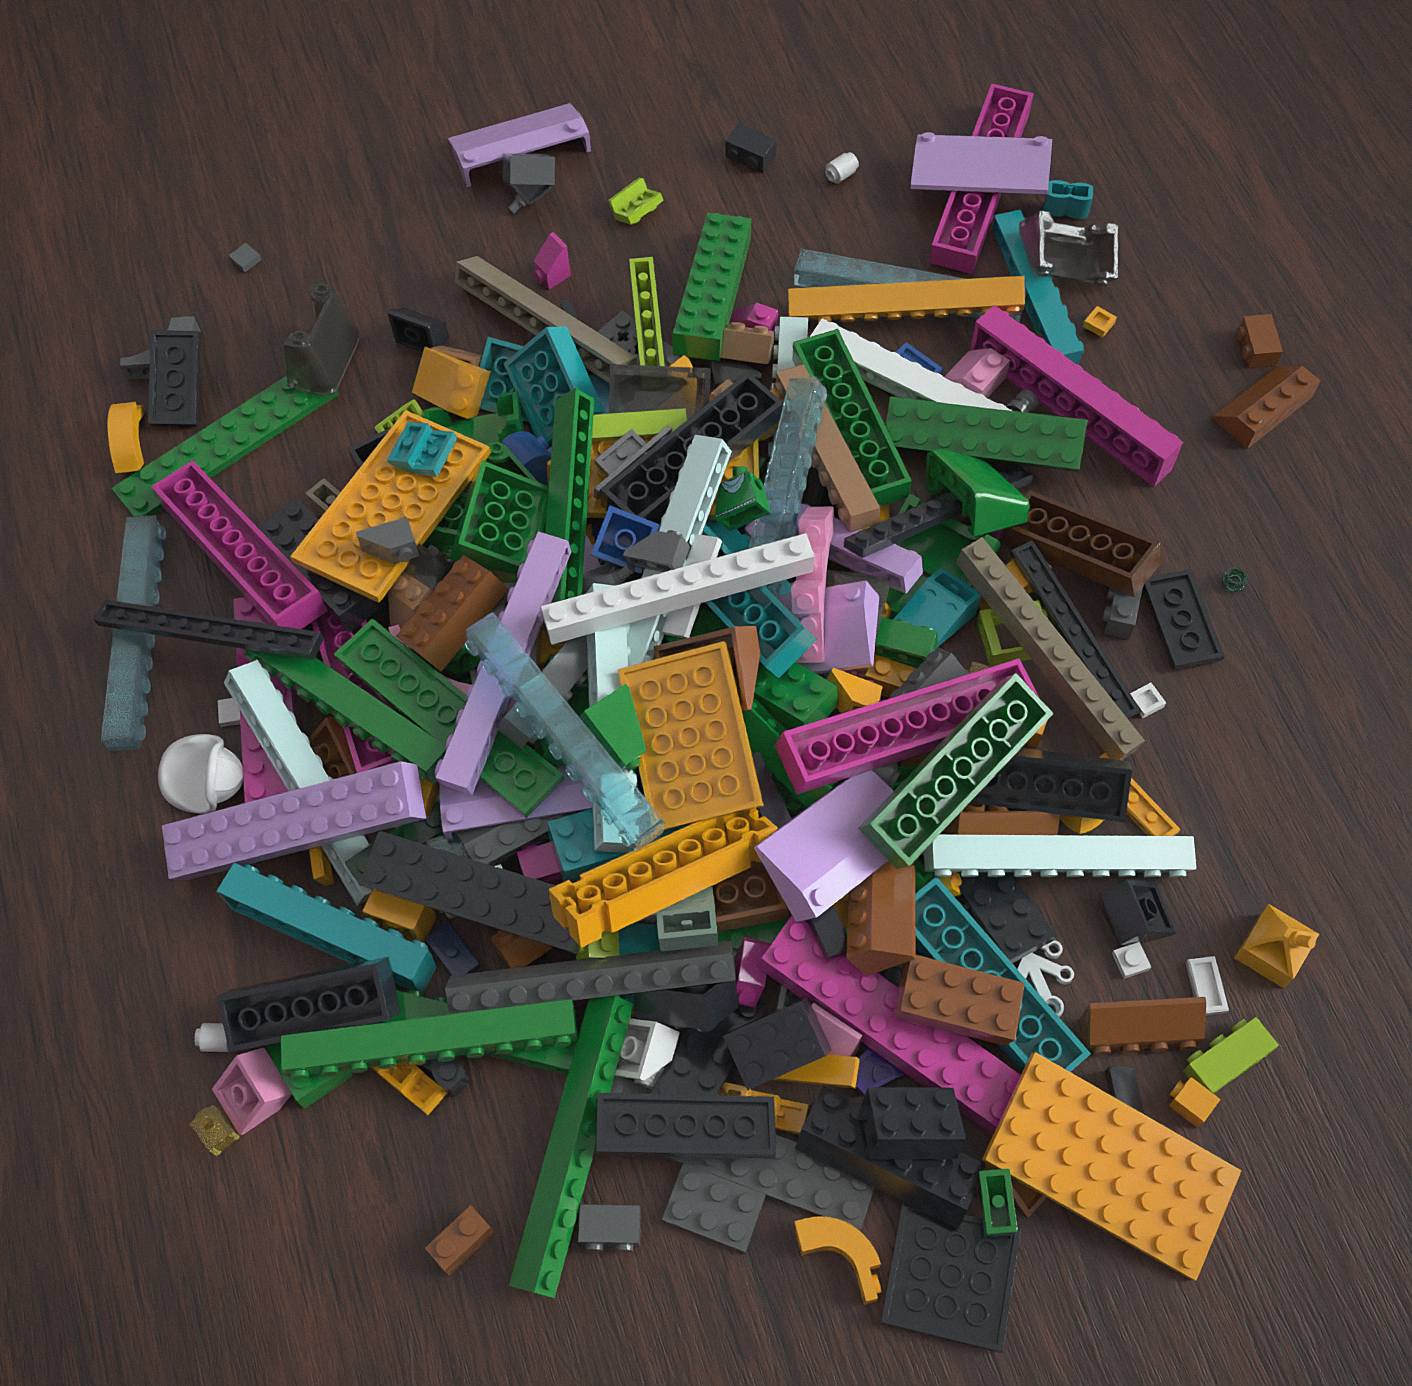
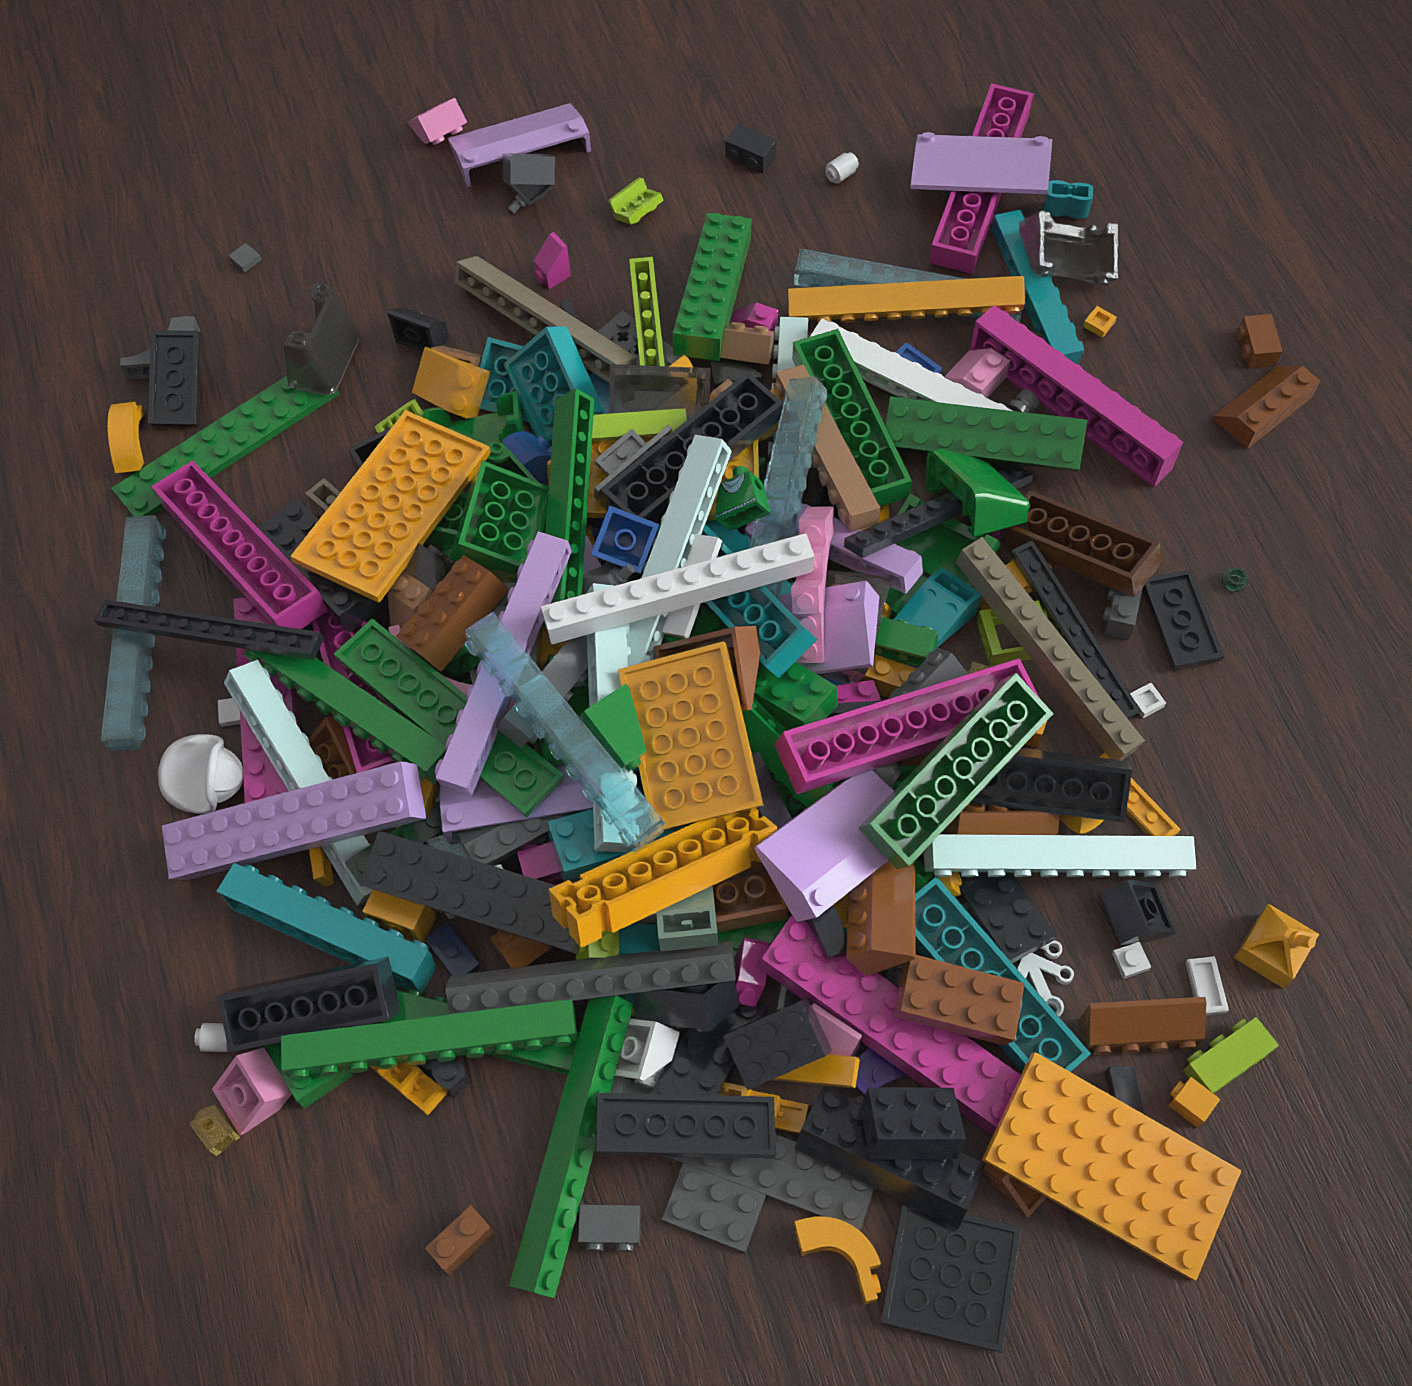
dark grey slope [356,517,419,564] -> none
teal slope [387,422,458,477] -> none
dark grey slope [623,530,690,572] -> none
light orange slope [826,667,883,714] -> none
green slope [979,1169,1018,1237] -> none
none -> bright pink slope [407,98,467,145]

